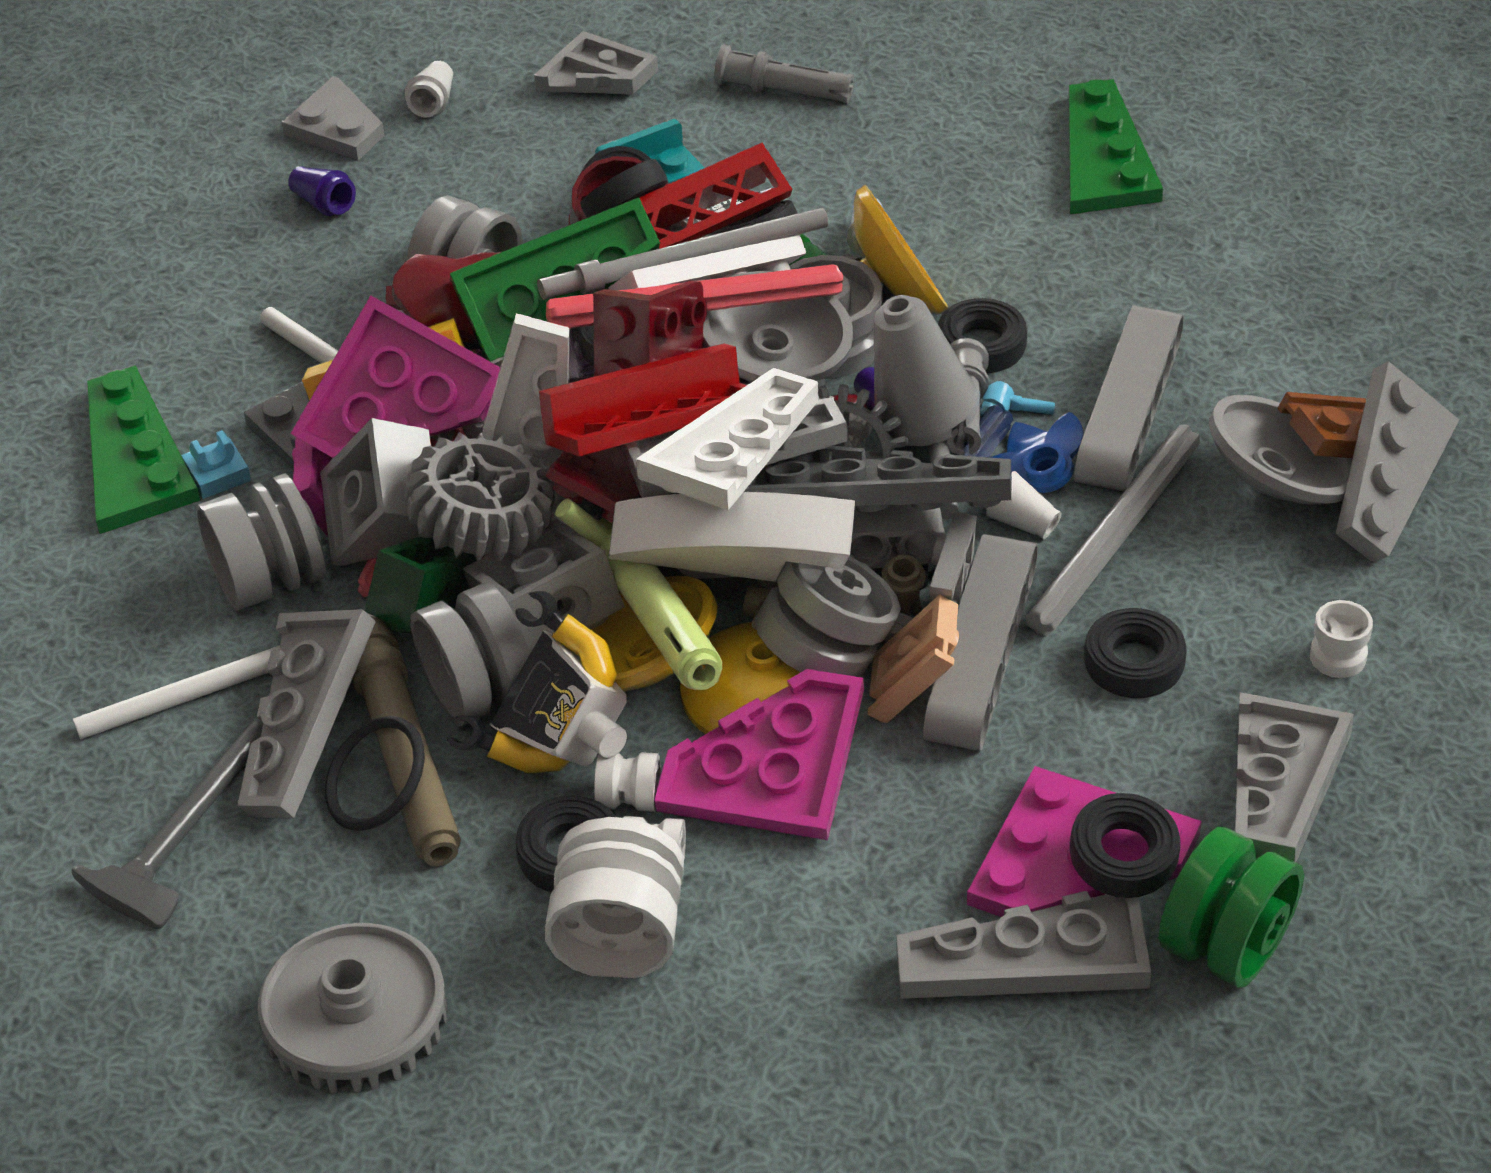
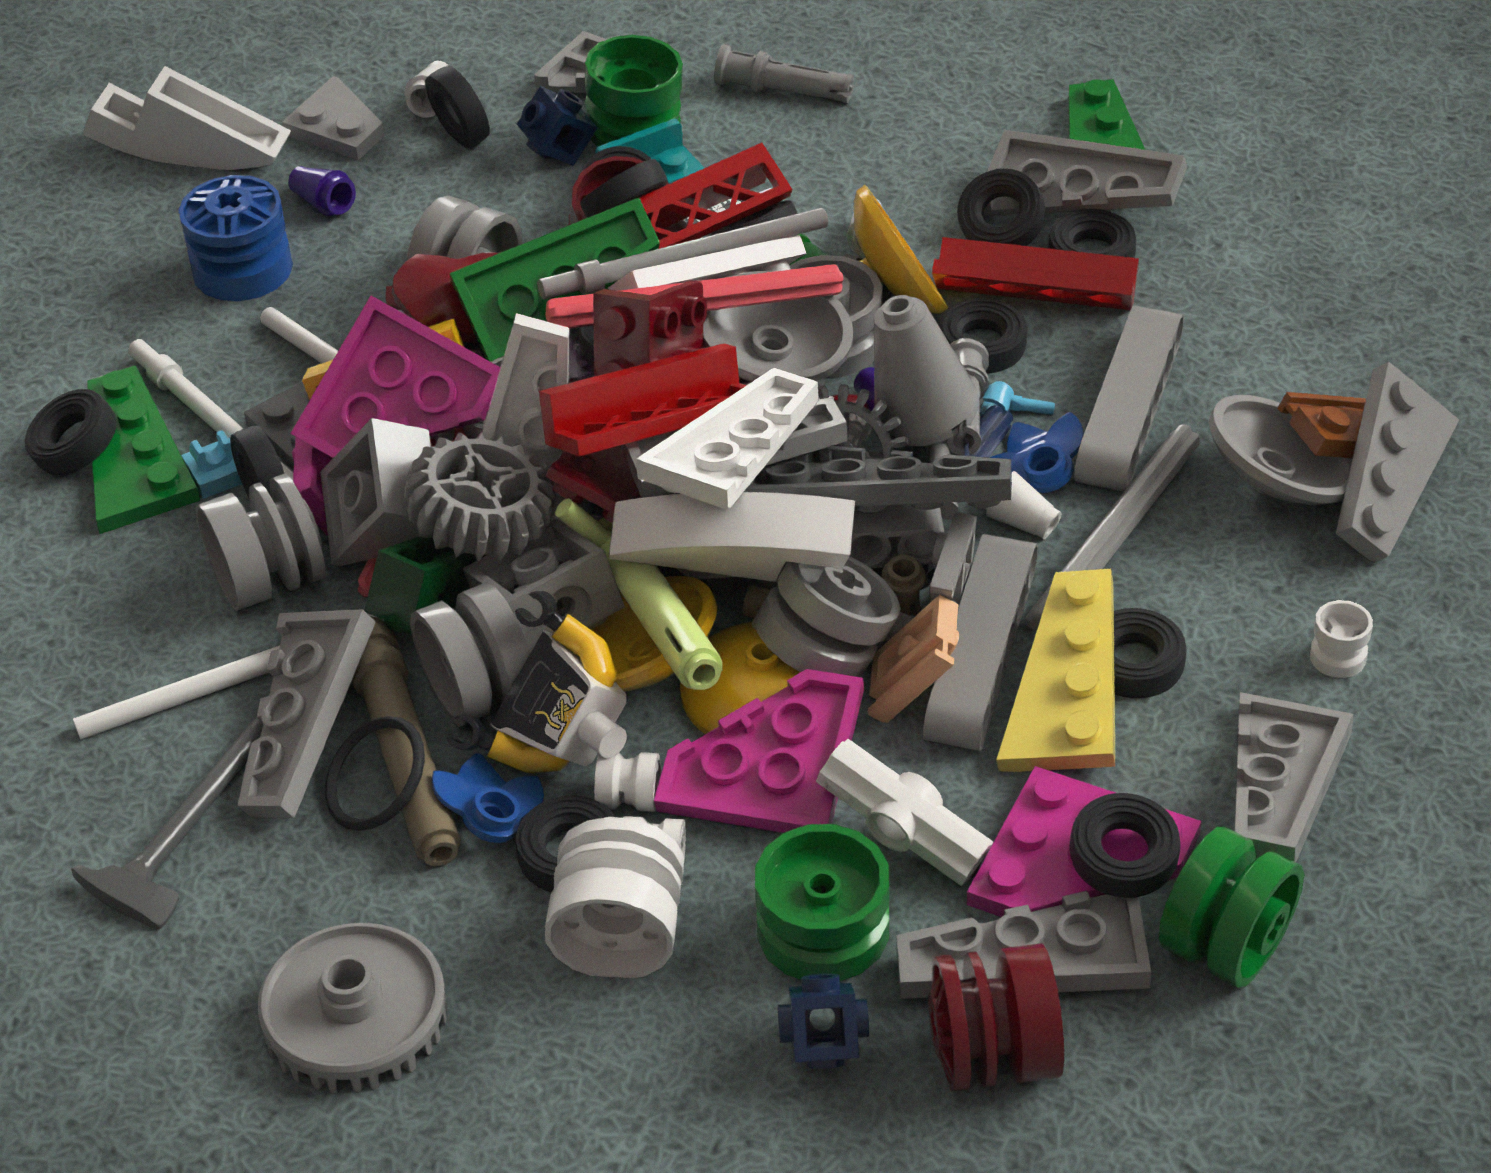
none -> black tyre [25,389,117,475]
none -> white slope [82,66,291,170]
none -> white bar [128,339,293,481]
none -> blue wheel [179,175,293,301]
none -> black tyre [230,425,284,500]
none -> black tyre [425,66,490,148]
none -> blue plate [432,753,544,843]
none -> dark blue brick [517,86,598,166]
none -> green wheel [584,35,683,147]
none -> green wheel [755,824,889,981]
none -> dark blue brick [777,974,869,1069]
none -> white piece [816,739,993,886]
none -> dark red wheel [928,943,1064,1092]
none -> red fence [932,237,1139,310]
none -> black tyre [957,168,1045,246]
none -> light grey wing [983,130,1187,216]
none -> light yellow wing [996,569,1115,772]
none -> black tyre [1048,209,1137,258]

